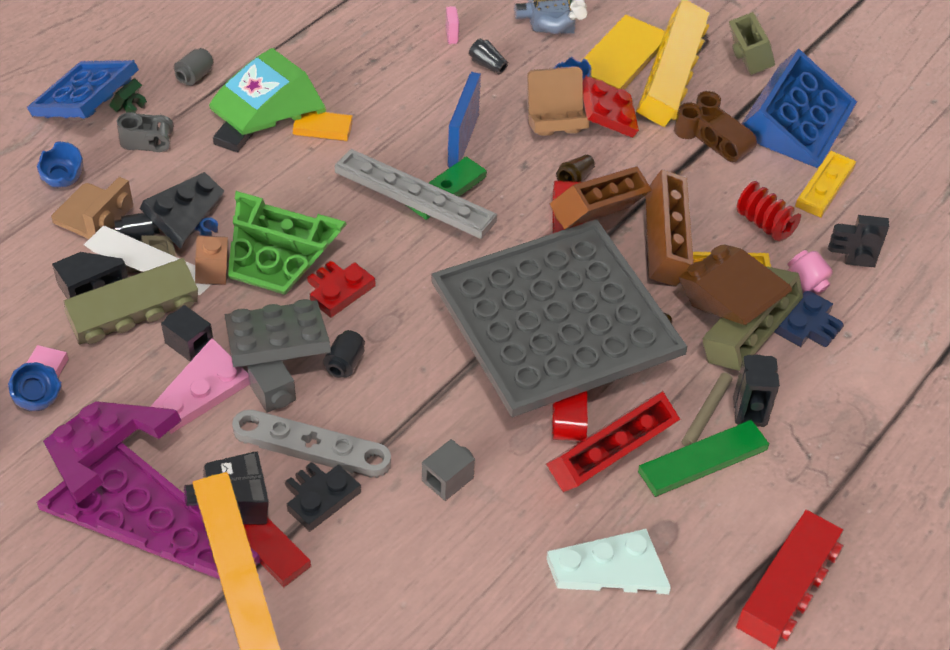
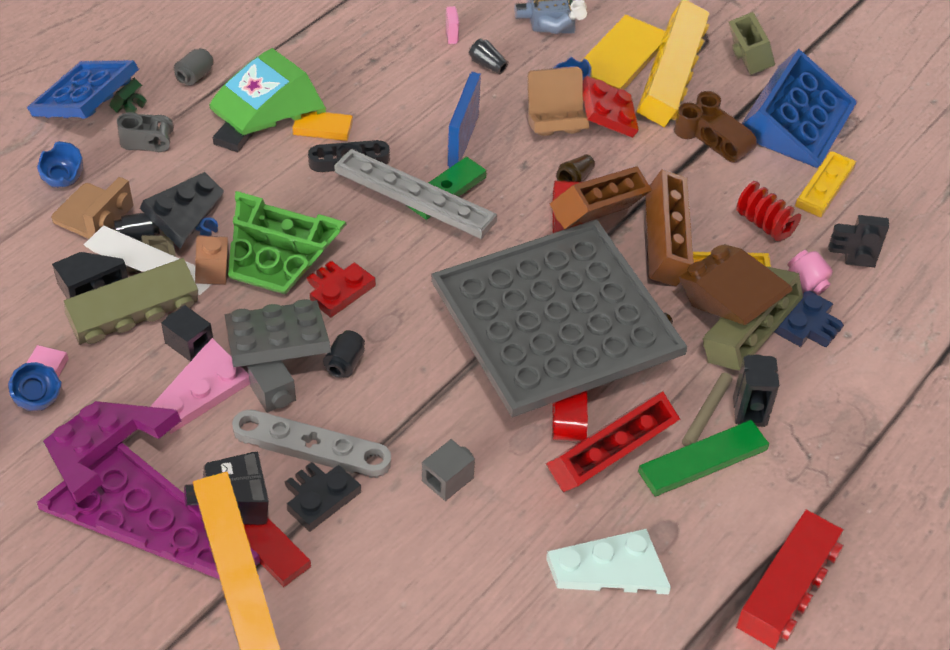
none -> black beam [308,140,390,172]

